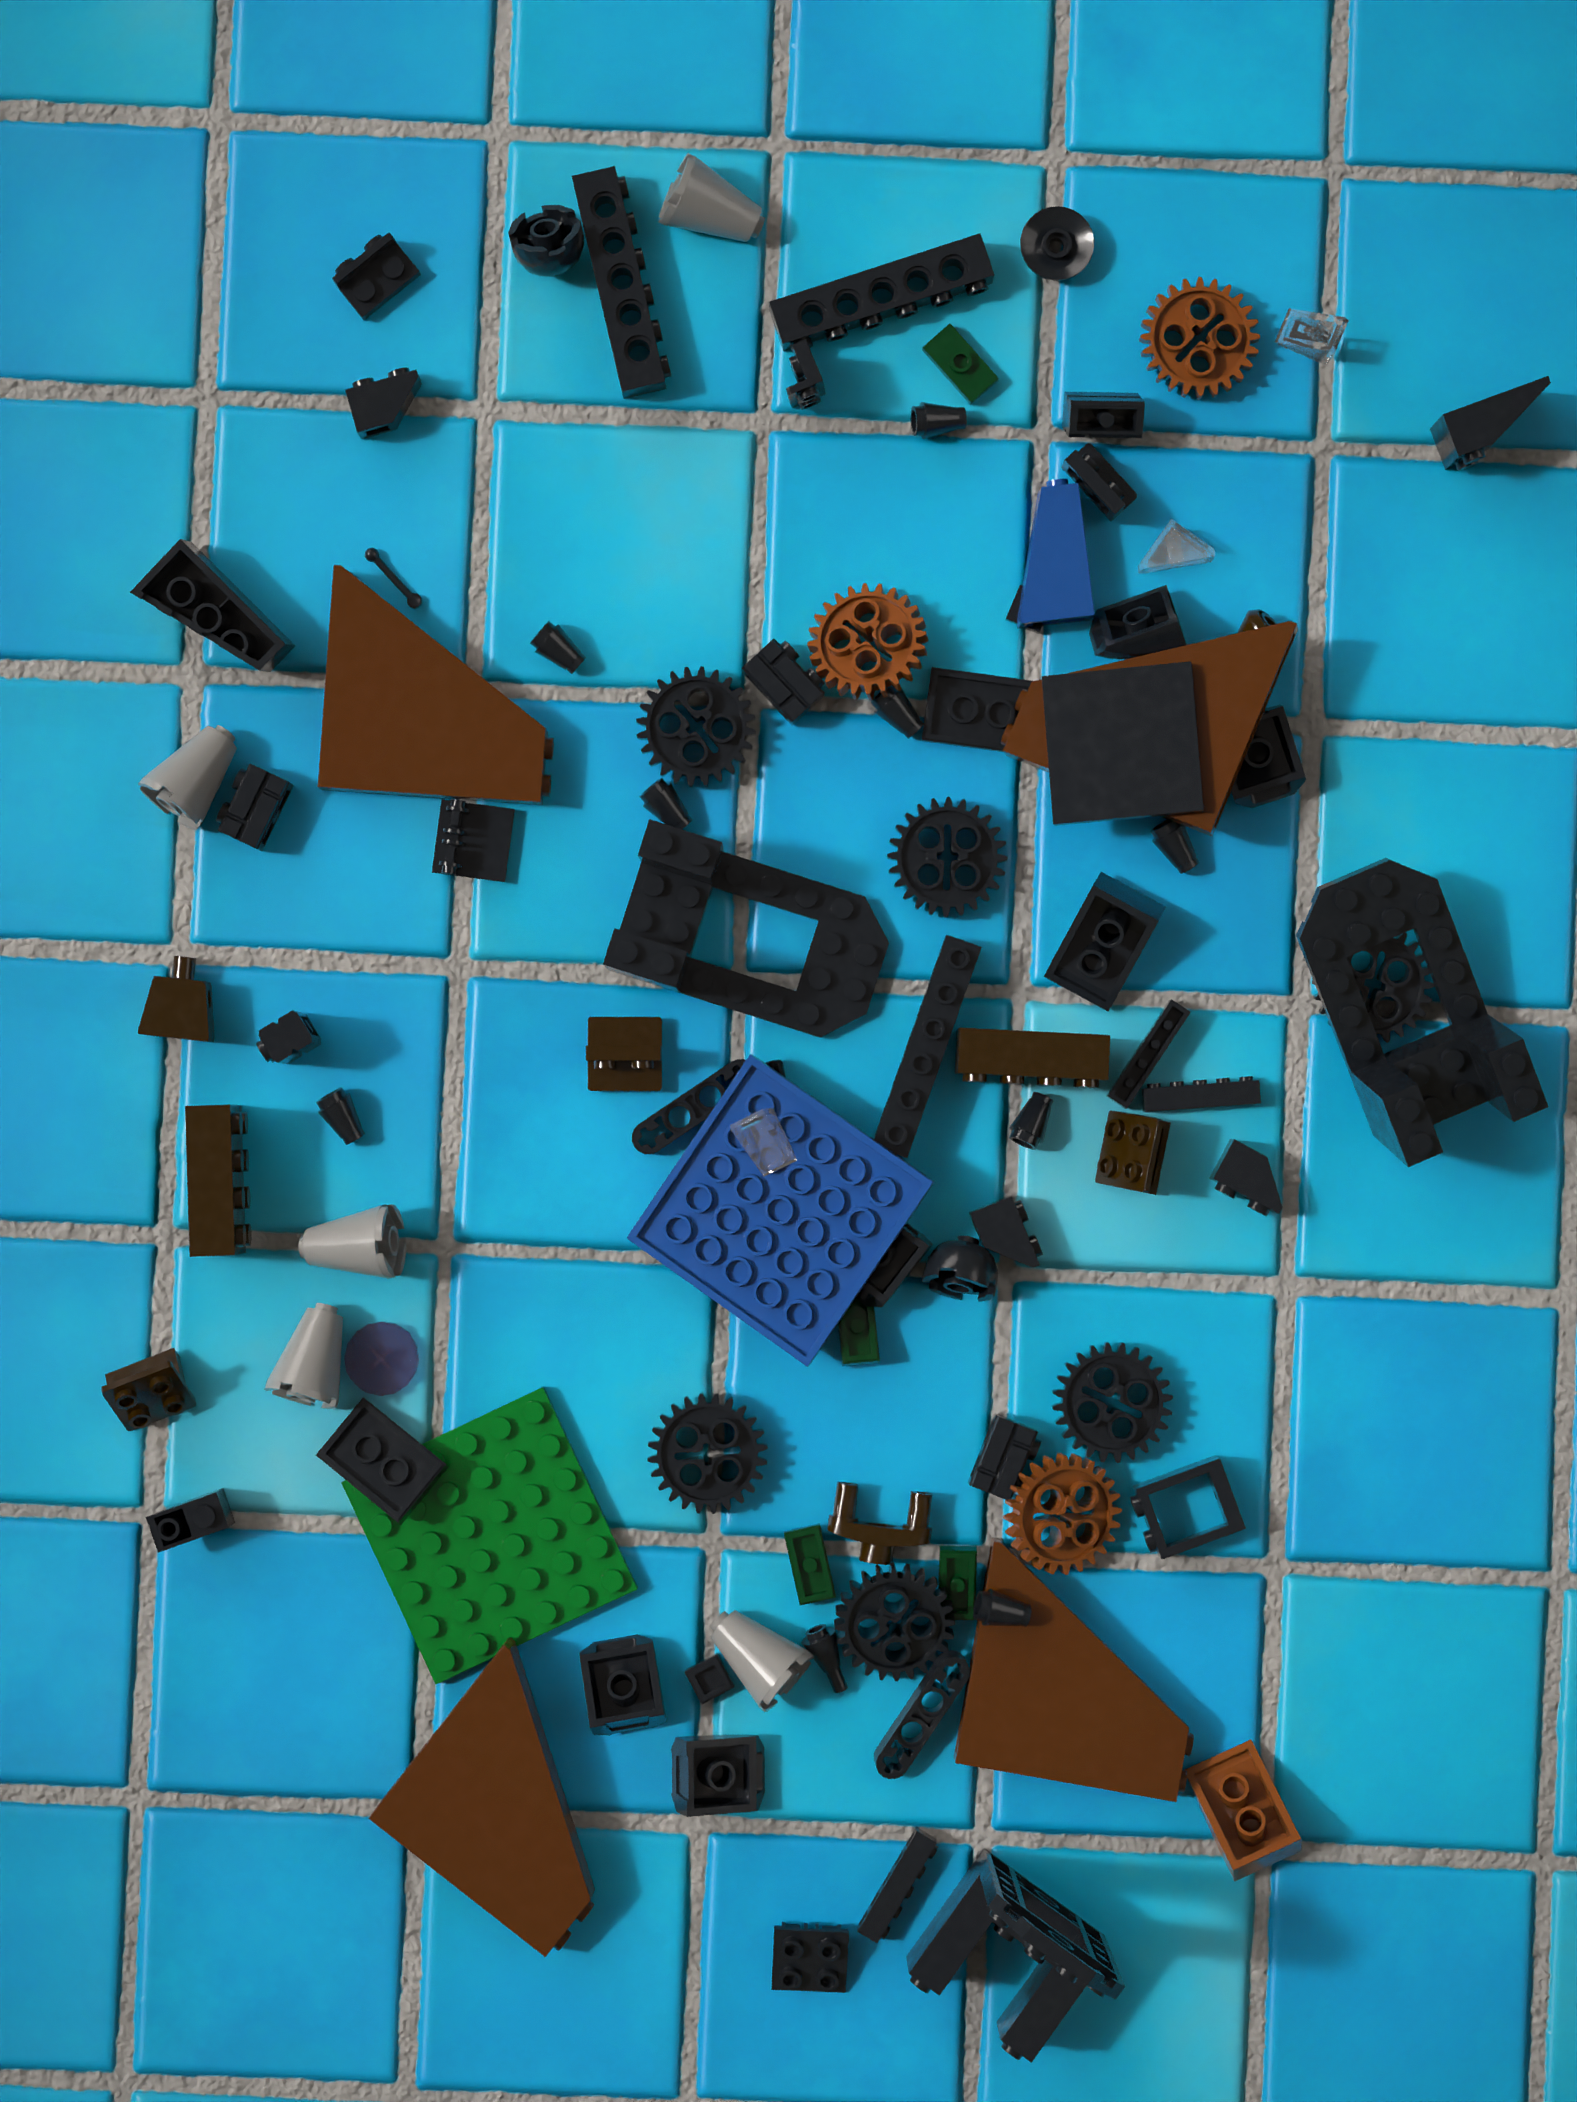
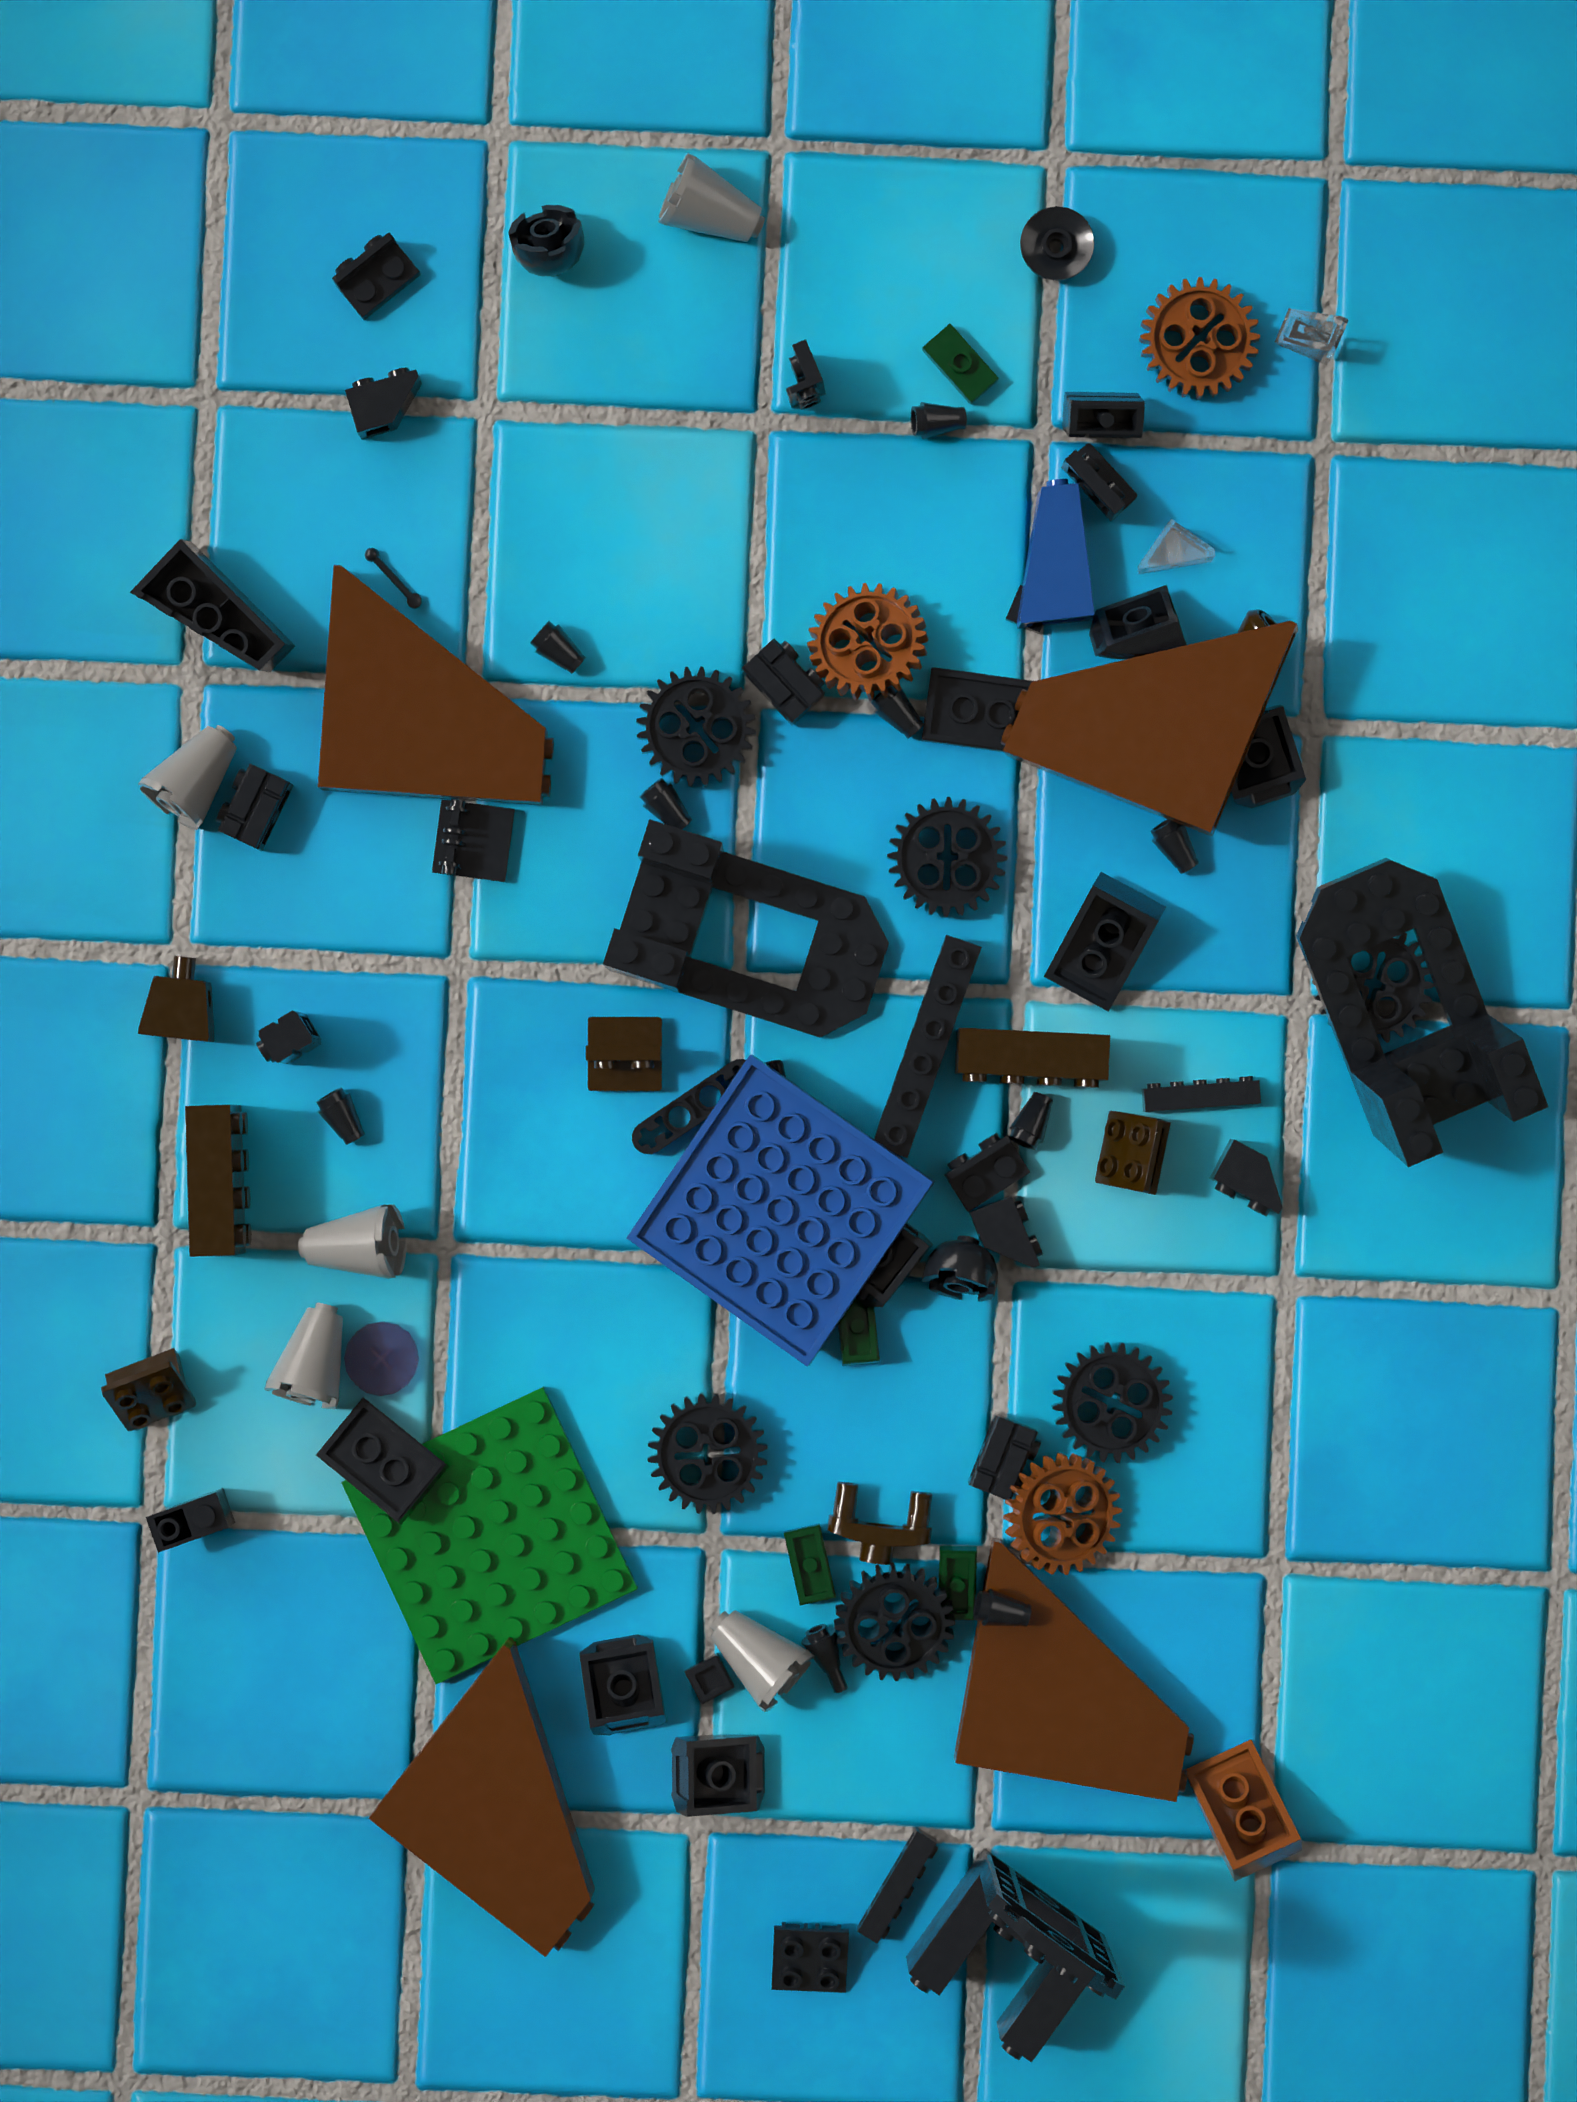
black brick [572,166,671,399] -> none
clear slope [730,1108,797,1177] -> none
black brick [769,233,994,353] -> none
black beam [874,1650,970,1779] -> none
black tile [1042,661,1204,826] -> none
black piece [1106,999,1191,1109] -> none
black window [1130,1455,1246,1559] -> none
black slope [1430,376,1551,471] -> none
none -> black bracket [944,1133,1030,1212]

